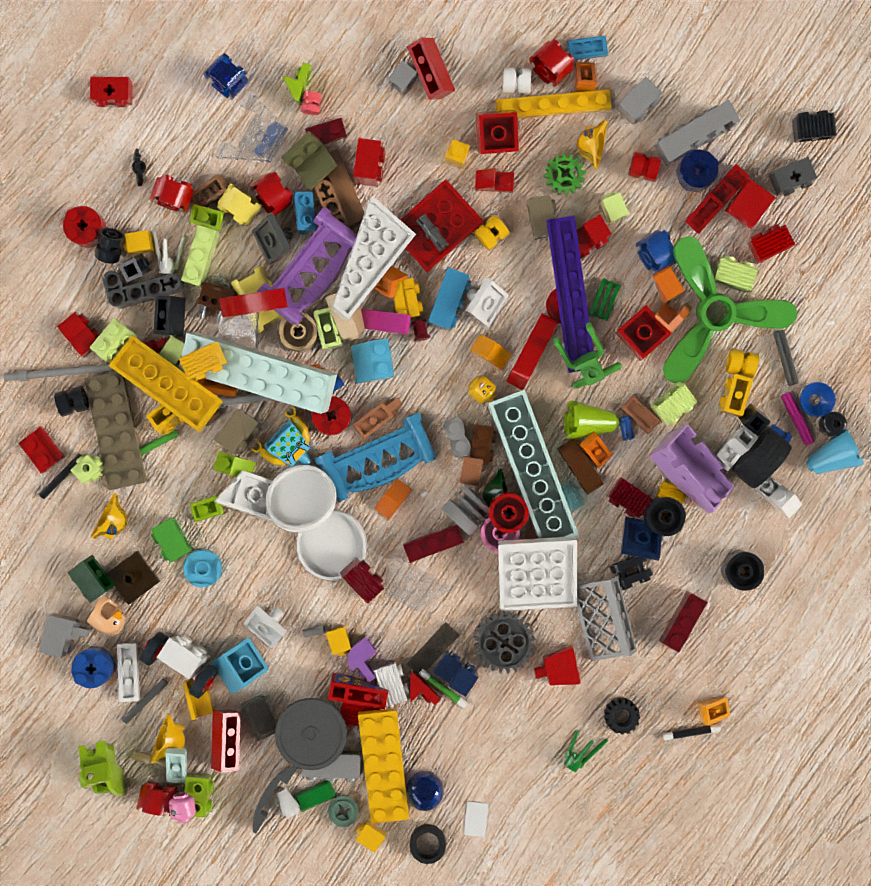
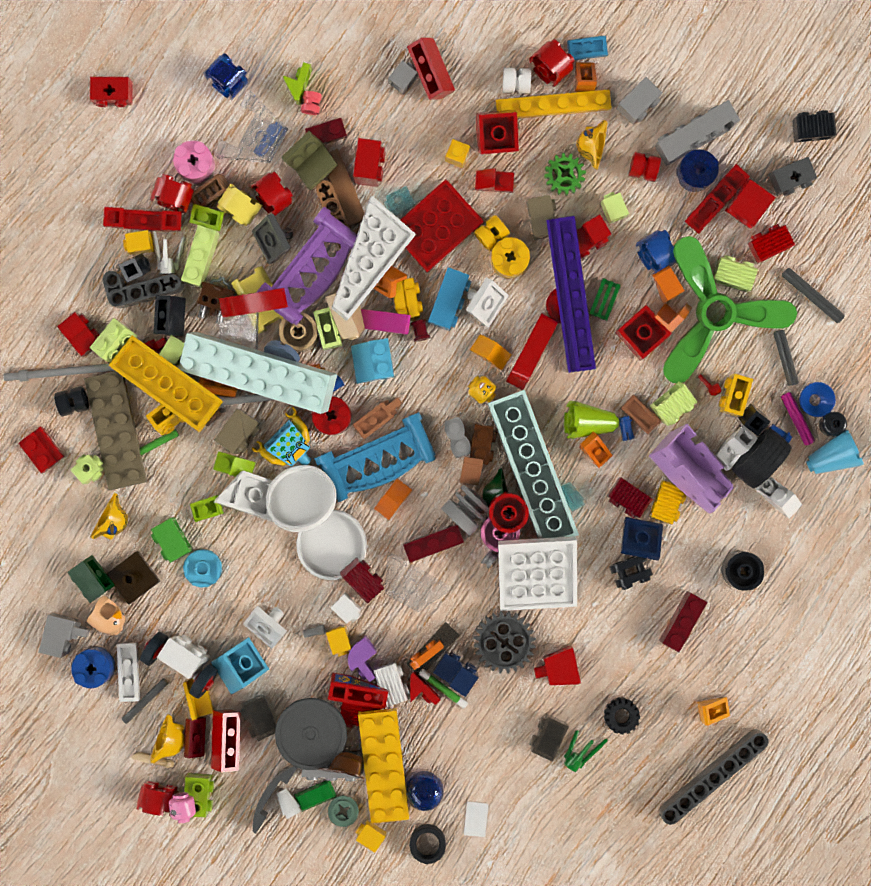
black bar [39,453,82,499] -> none
red brick [63,206,107,248] -> none
lime piece [78,740,128,797] -> none
black wheel [95,228,125,264] -> none
black piece [132,148,146,187] -> none
light aqua plate [166,748,187,783] -> none
yellow brick [179,342,228,381] -> none
dark azure bracket [294,192,316,235] -> none
dark grey pin [416,214,449,252] -> none
bright green piece [553,322,622,389] -> none
reddish brown beam [557,439,604,495] -> none
light grey fence [577,576,637,661] -> none
black brick [643,497,686,536] -> none
black bar [662,724,721,741] -> none
yellow wheel [726,348,759,378] -> none
none -> red slope [103,207,182,232]
none -> bright pink brick [173,141,215,184]
none -> dark red plate [184,717,206,759]
none -> sand blue tile [264,340,300,363]
none -> reddish brown piece [318,752,364,779]
none -> white brick [331,592,362,624]
none -> clear light blue brick [384,186,415,216]
none -> orange plate [410,640,444,670]
none -> light grey bush [481,550,498,569]
none -> yellow brick [491,237,530,279]
none -> clear smoke brick [529,713,569,762]
none -> dark grey beam [659,729,769,825]
none -> red hand [698,374,722,396]
none -> dark grey axle [782,268,845,323]

